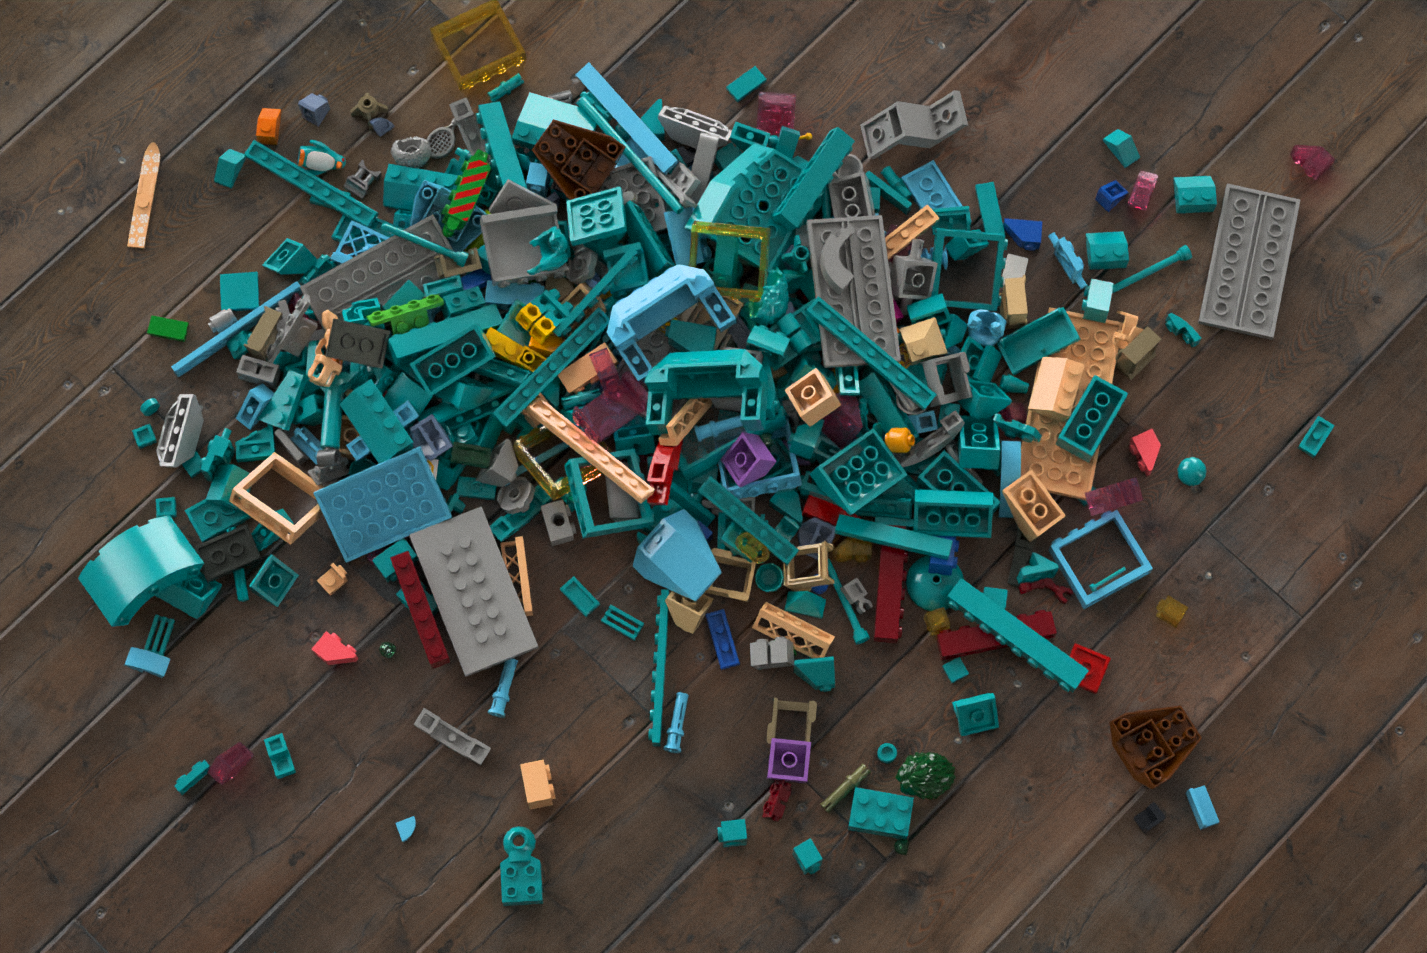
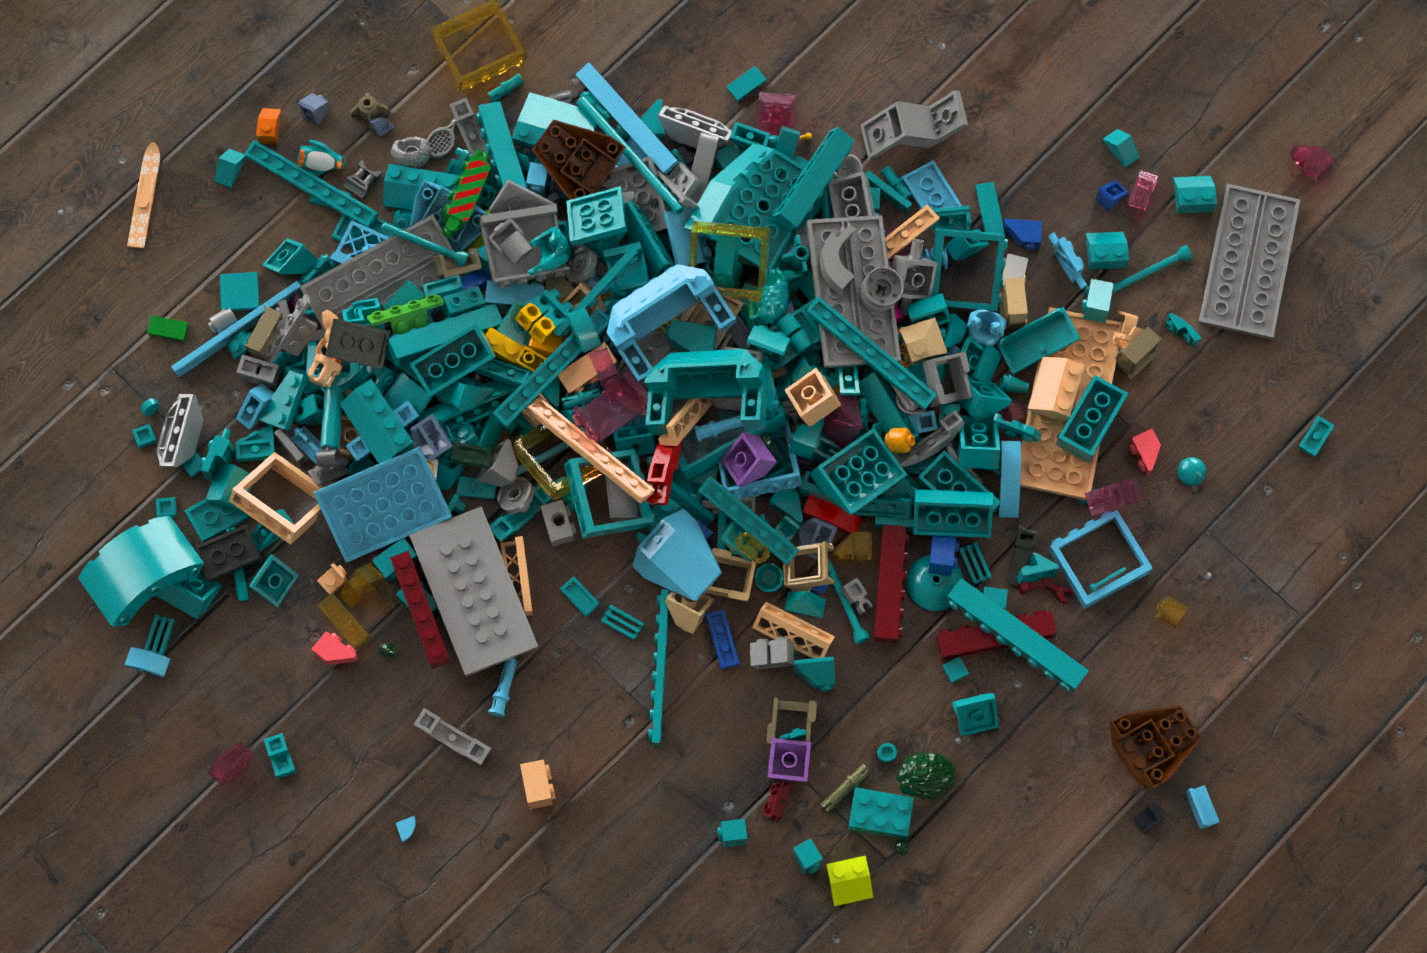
teal plate [174,760,212,795] -> none
teal brick [500,826,543,906] -> none
medium azure pin [663,692,689,753] -> none
teal tile [835,514,953,560] -> none
clear yellow brick [924,607,950,636] -> none
light nougat slope [1002,470,1066,542] -> none
red tile [1070,643,1111,694] -> none
none -> clear yellow plate [317,593,370,649]
none -> clear yellow slope [338,563,383,608]
none -> light grey piece [489,219,533,264]
none -> teal slope [567,307,601,352]
none -> teal piece [780,728,807,741]
none -> neon yellow slope [826,856,873,907]
none -> light grey wheel [859,266,904,313]
none -> teal tile [958,542,992,585]

